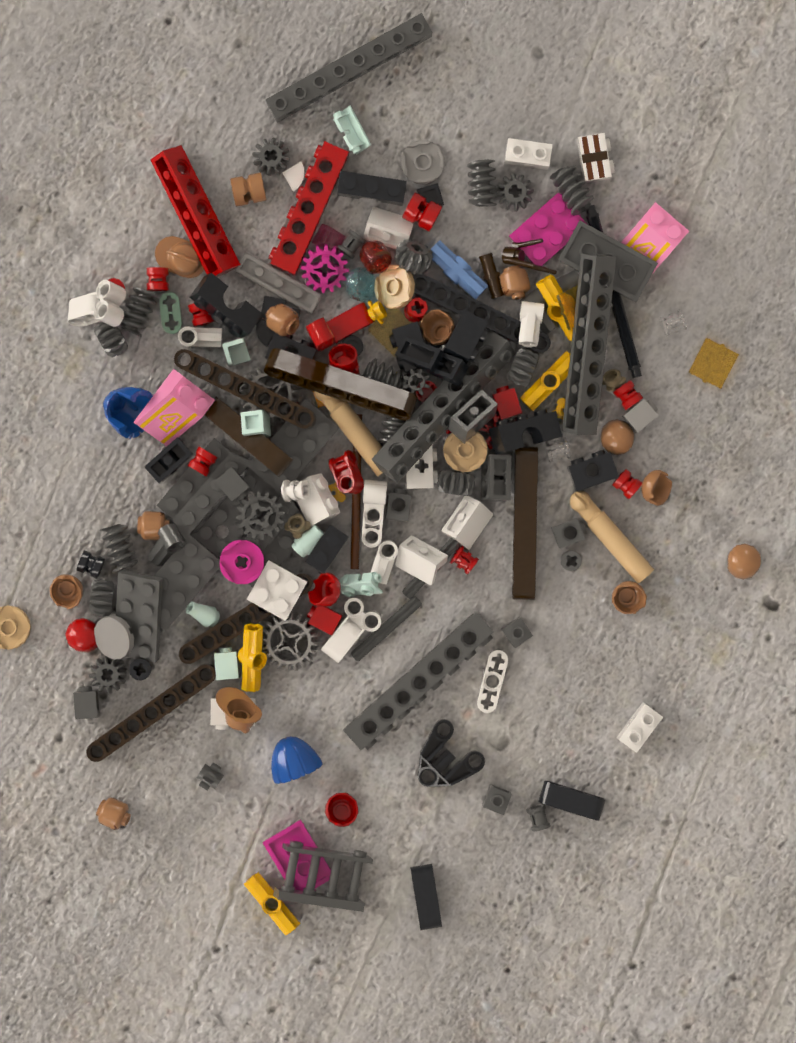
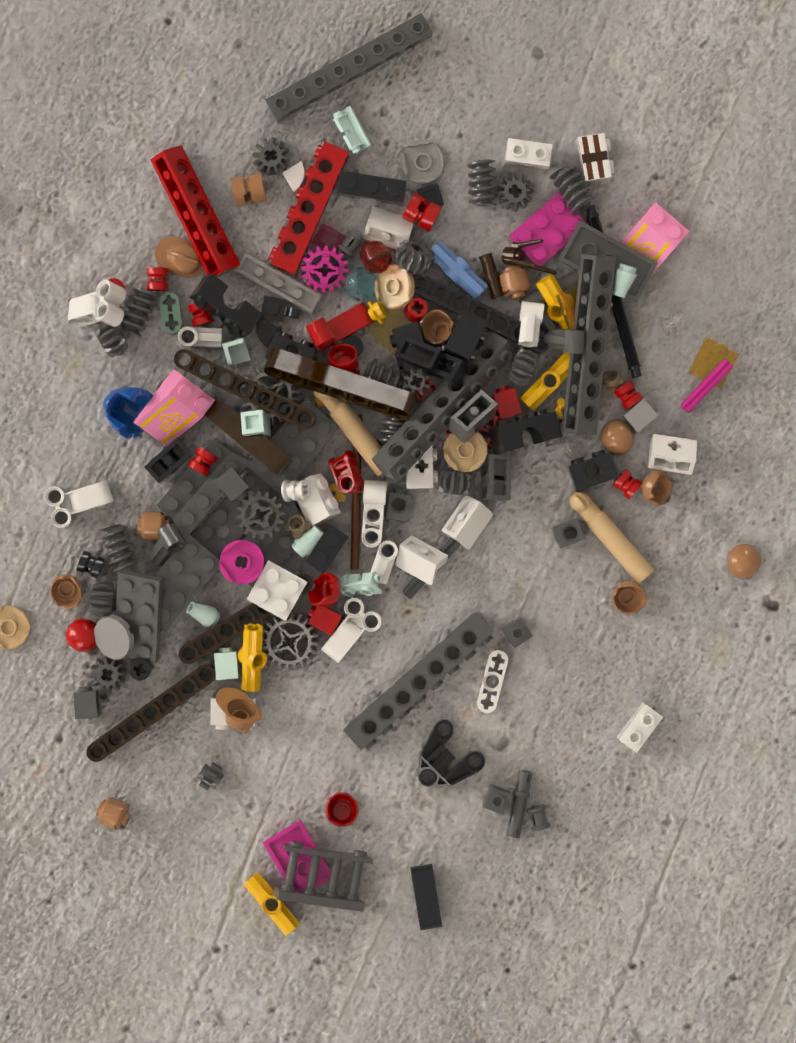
medium nougat head [266,303,300,337] -> none
blue hair [271,736,323,784] -> none
dark grey axle [351,596,422,661] -> none
red bush [449,545,479,575] -> none
dark brown beam [512,447,538,600] -> none
black beam [538,780,606,821] -> none
dark grey bush [561,551,582,571] -> none
none -> white piece [44,480,114,528]
none -> dark grey pin [506,770,533,838]
none -> dark grey piece [544,329,585,354]
none -> light aqua cone [612,263,637,298]
none -> white brick [648,434,697,475]
none -> dark pink axle [681,359,733,413]

